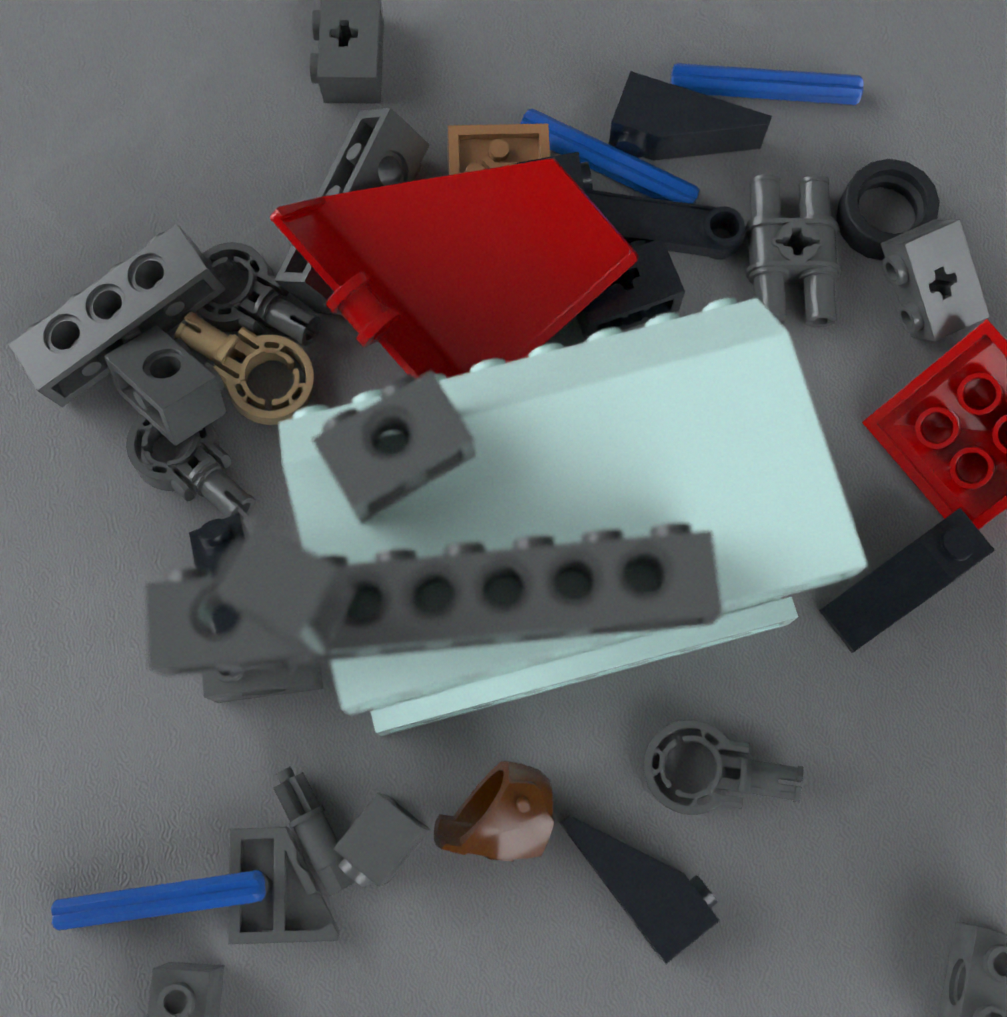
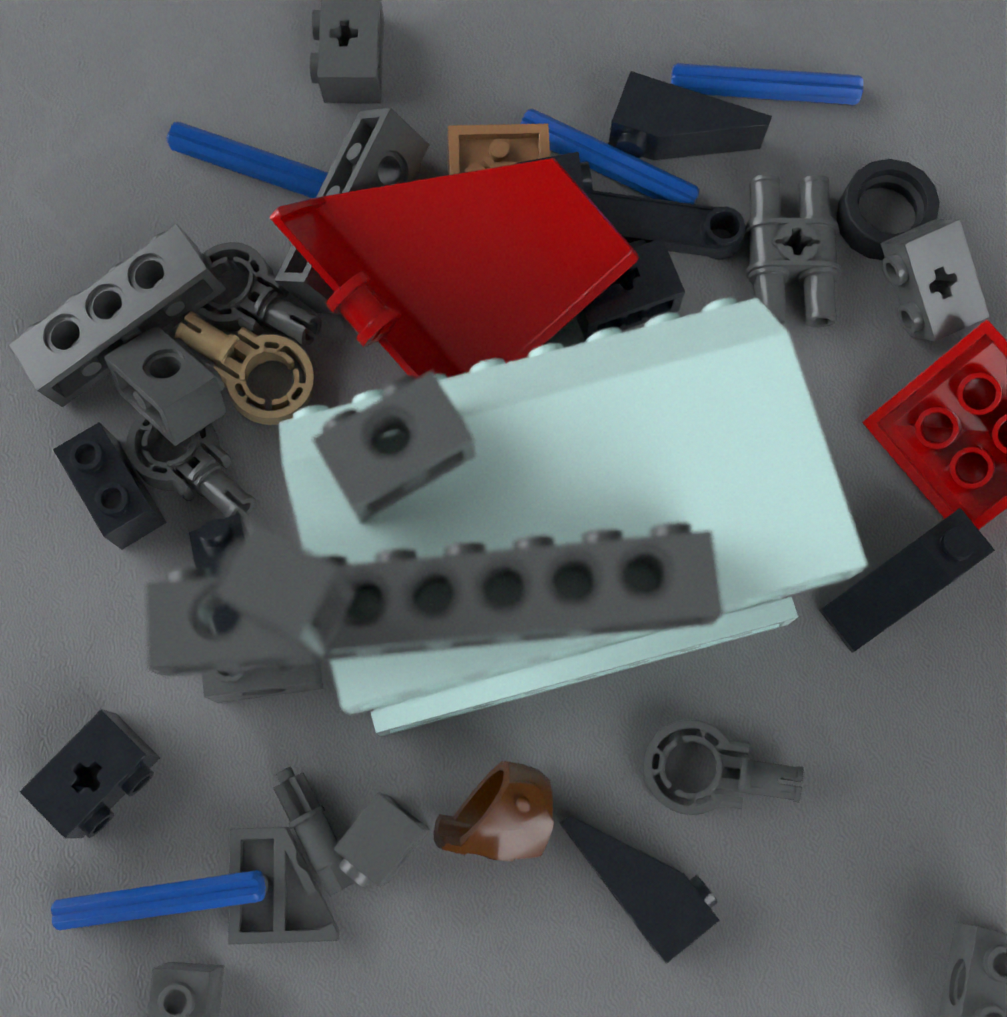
none -> black brick [19,709,160,839]
none -> black brick [53,422,167,550]
none -> blue axle [167,122,328,198]

